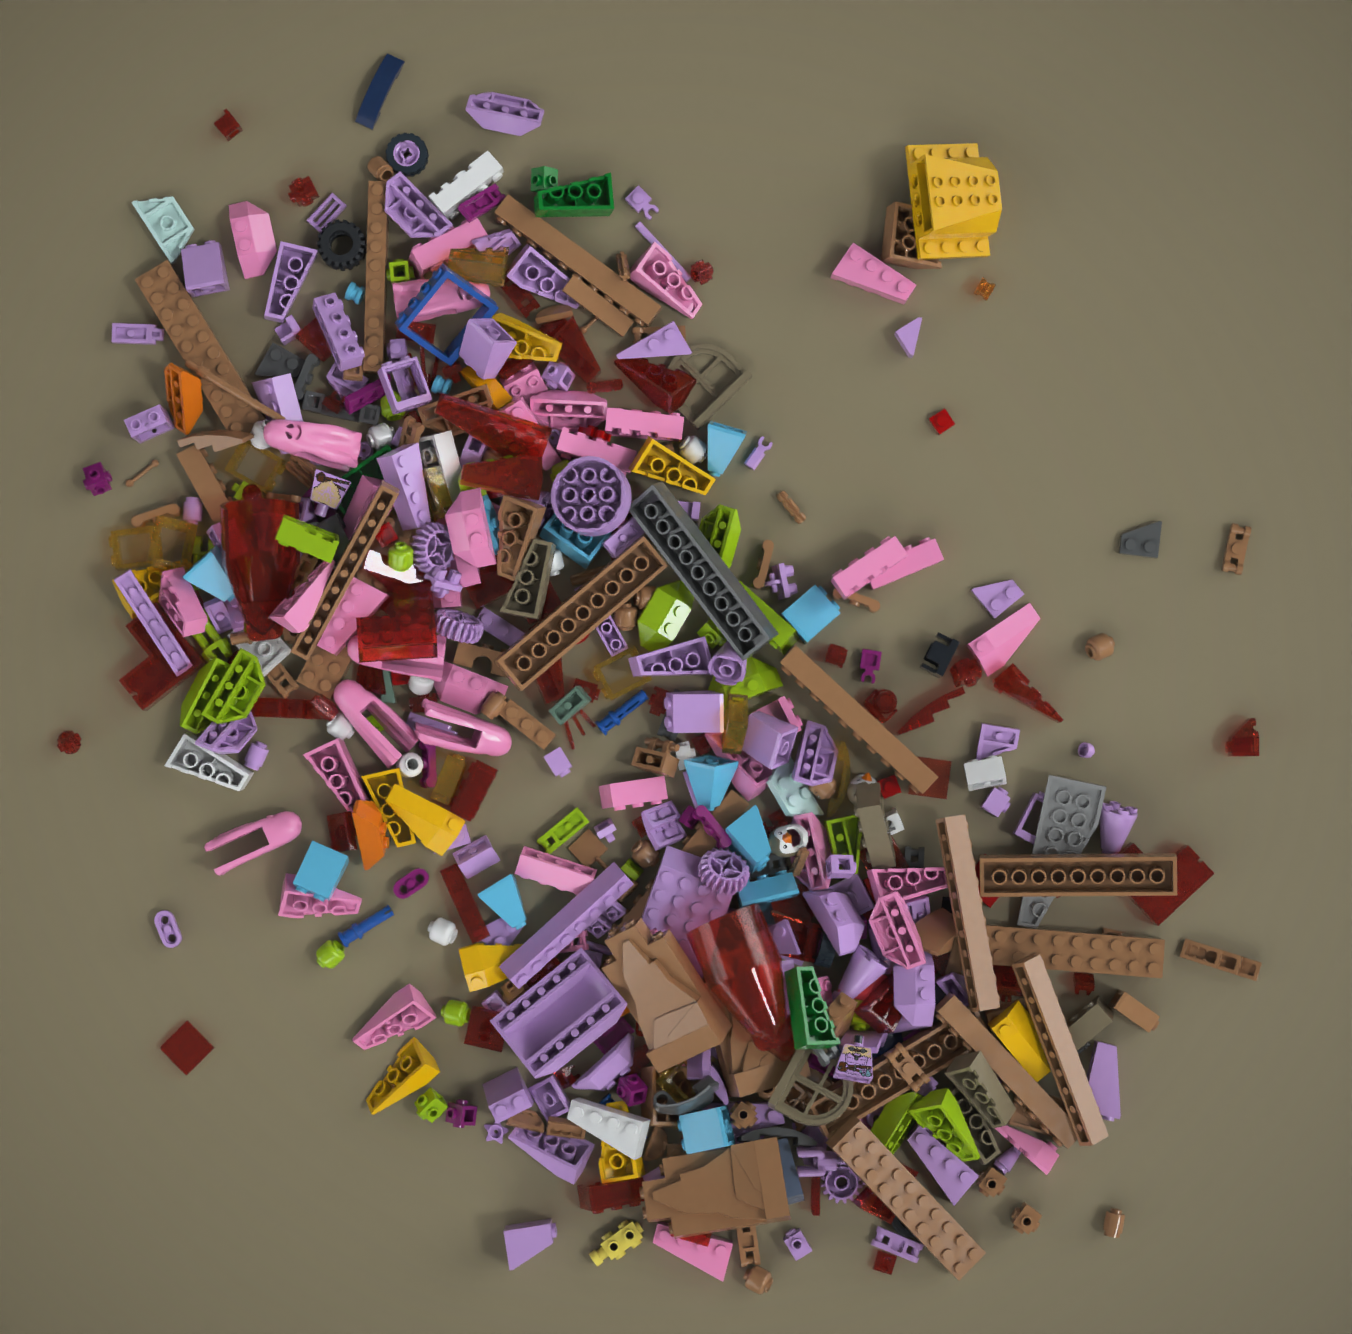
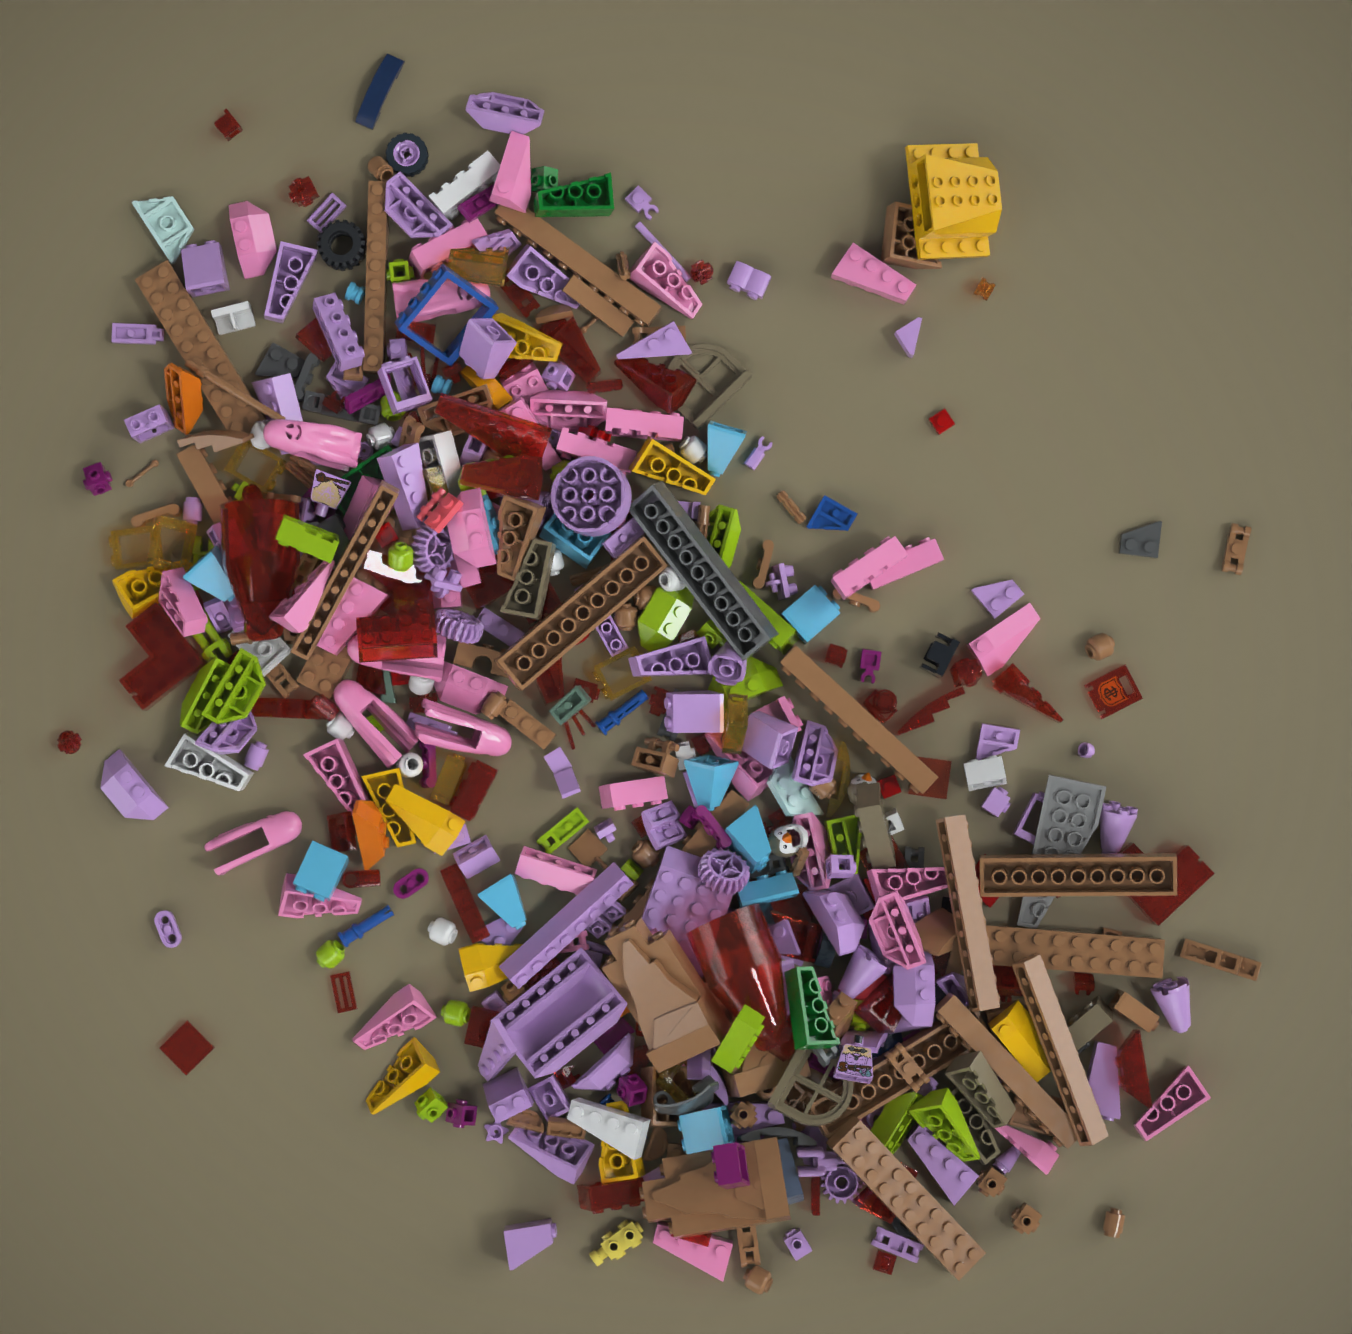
lavender plate [114,569,194,677] -> none
lavender panel [275,314,304,346] -> none
clear red slope [1225,718,1259,757] -> none
none -> lavender wedge [100,749,169,820]
none -> white panel [211,301,256,335]
none -> clear red tile [330,971,358,1013]
none -> clear red piece [342,869,381,888]
none -> coral plate [416,487,463,534]
none -> lavender wing [478,1017,518,1082]
none -> bright pink wedge [489,131,531,213]
none -> lavender slope [554,767,581,798]
none -> white head [659,567,686,592]
none -> clear red tile [678,630,698,642]
none -> medium nougat axle [695,505,711,538]
none -> lime brick [711,1004,765,1073]
none -> magenta piece [711,1142,750,1189]
none -> lavender brick [727,261,771,300]
none -> blue wing [807,495,858,531]
none -> clear red container [1084,664,1143,719]
none -> clear red wedge [1115,1029,1153,1108]
none -> bright pink wedge [1134,1065,1211,1141]
none -> lavender cone [1150,977,1191,1033]

